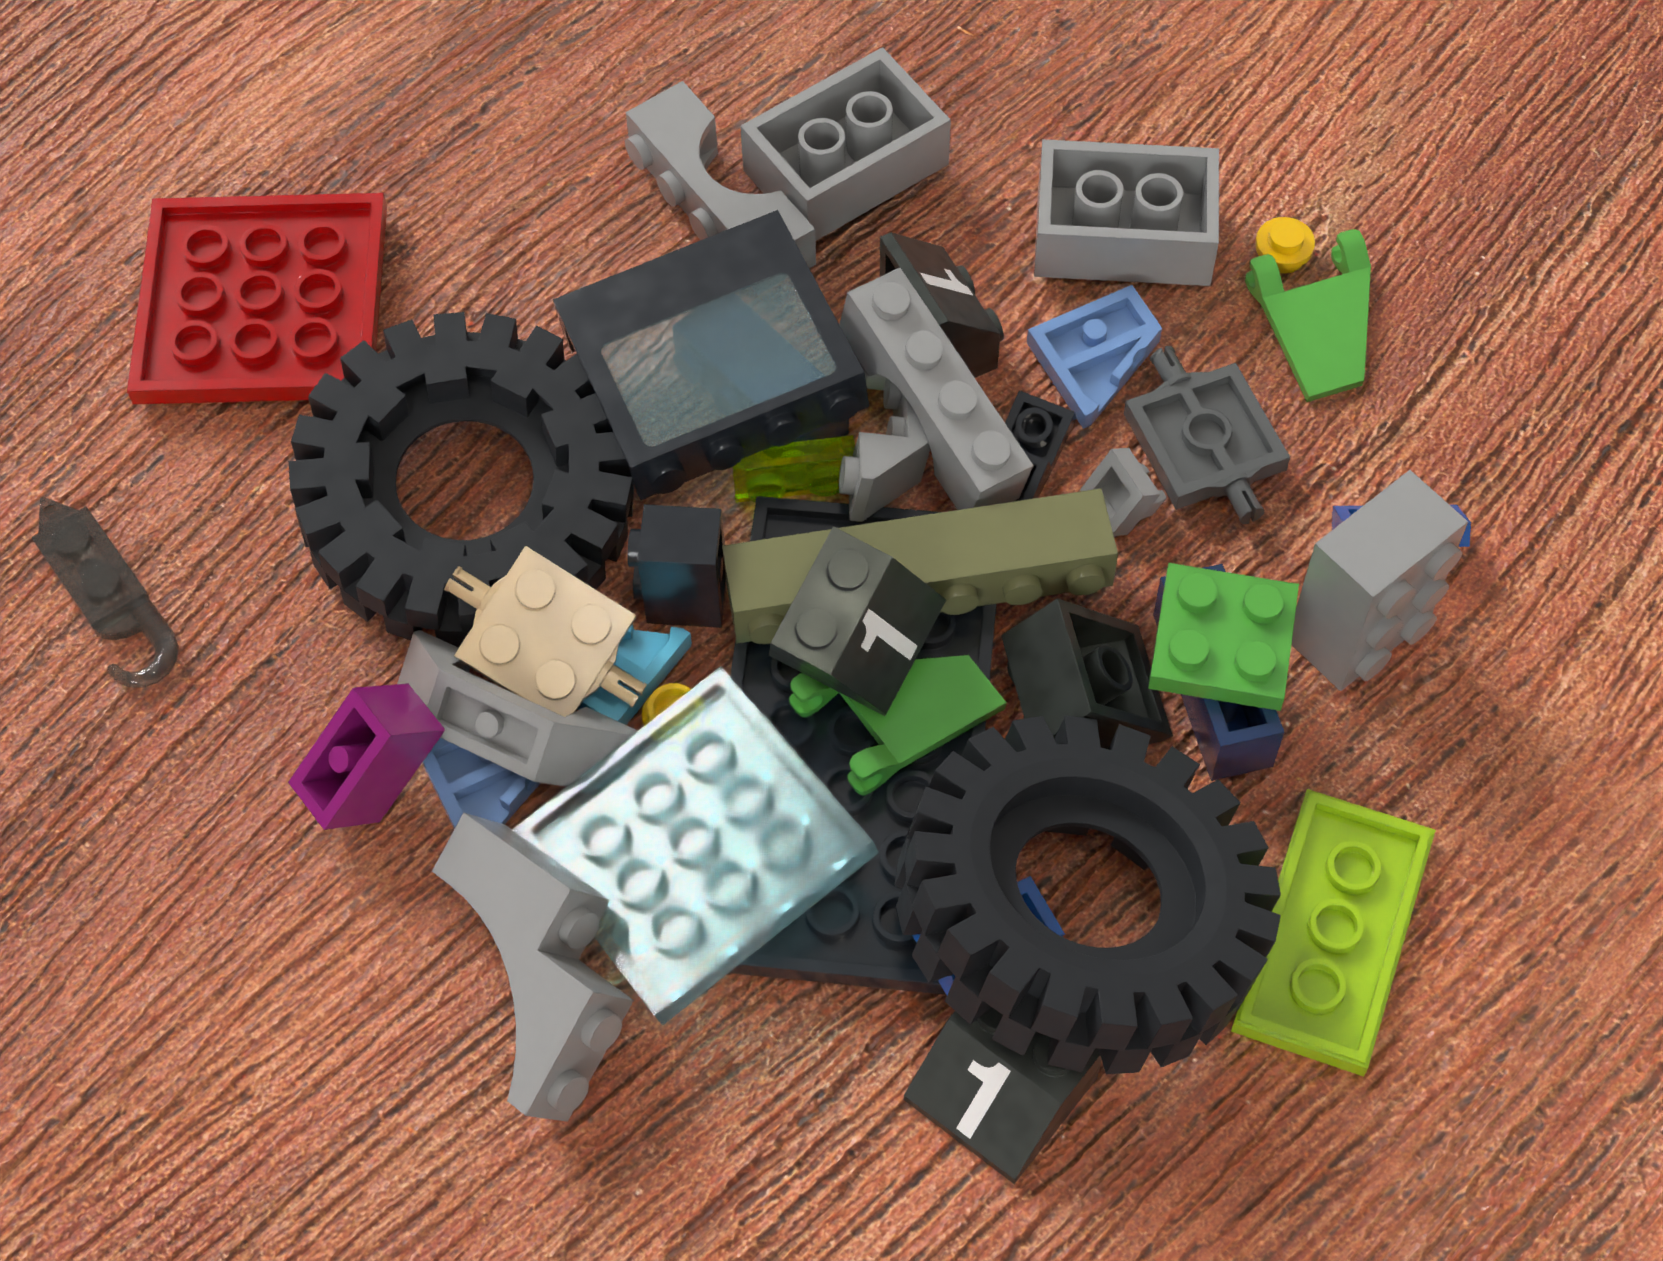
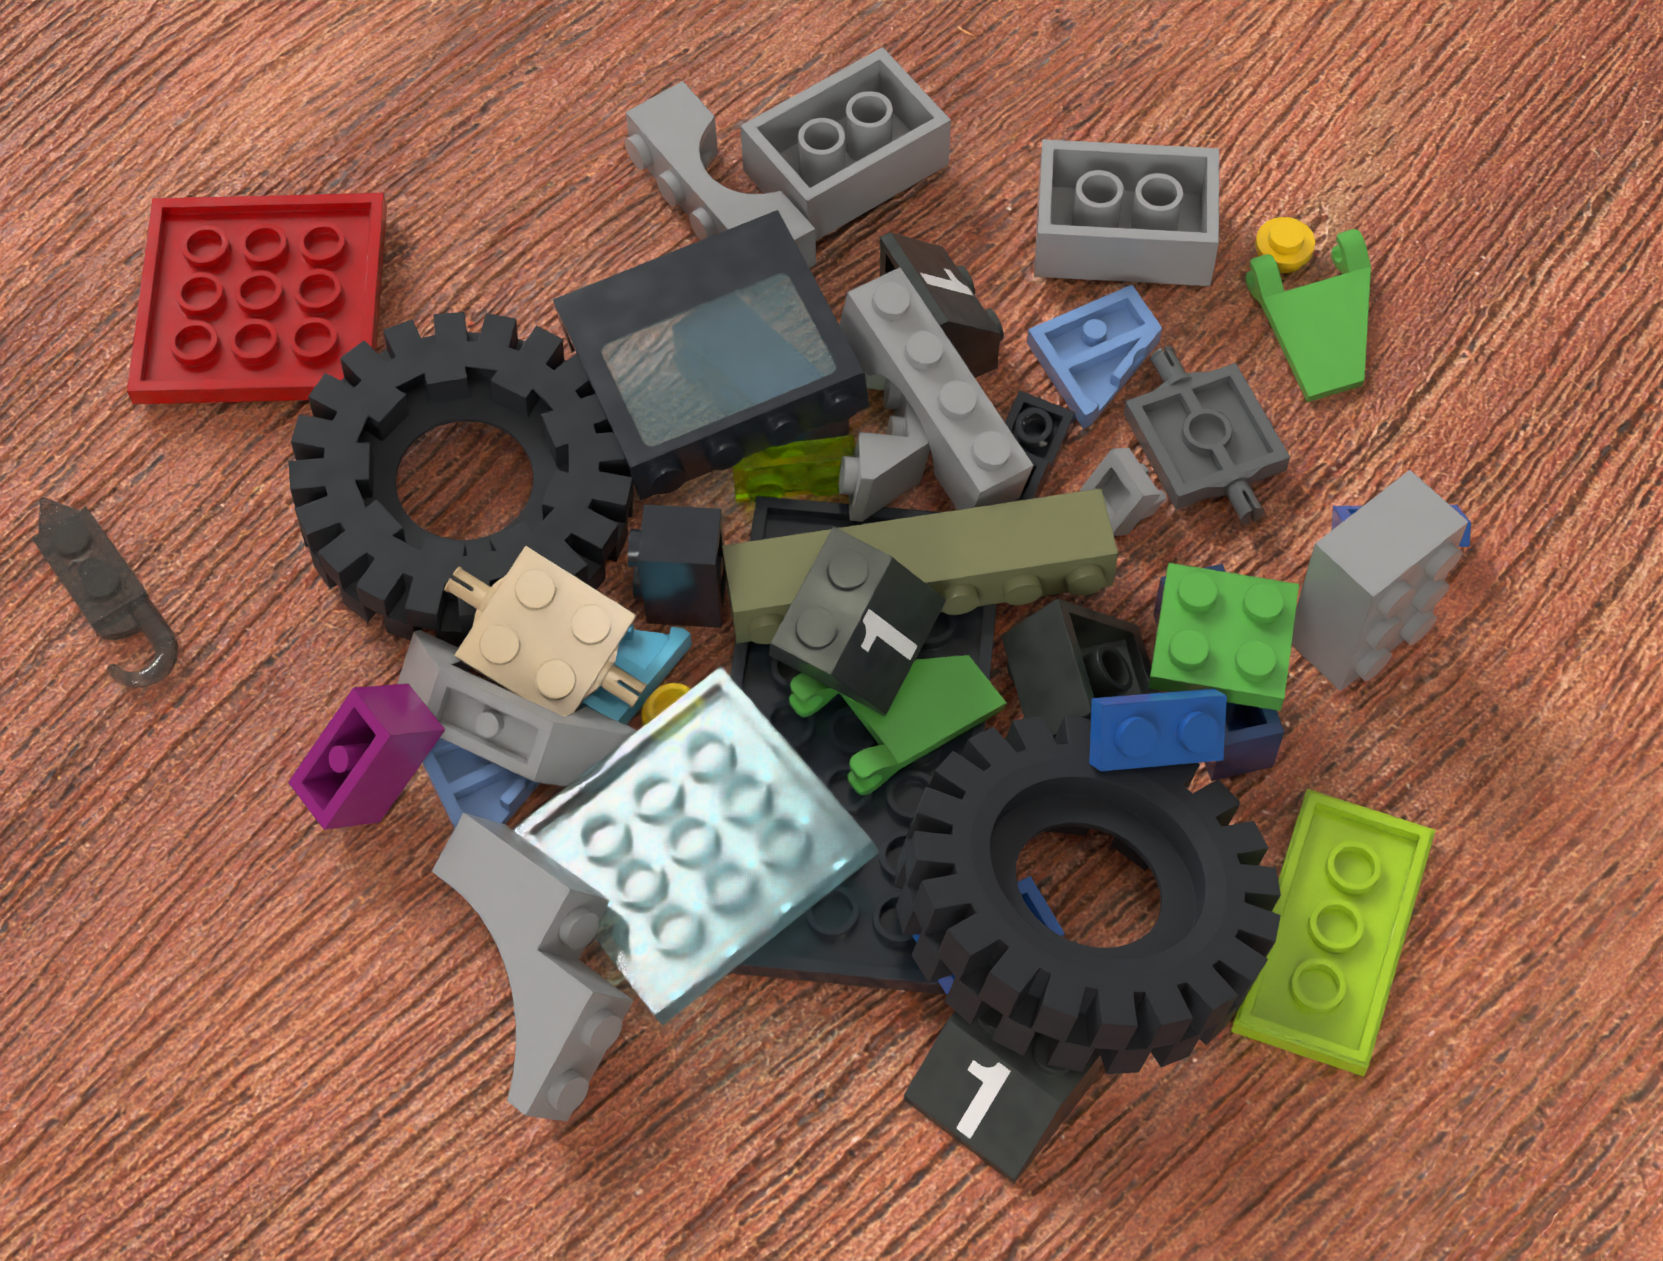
none -> blue plate [1089,689,1227,771]

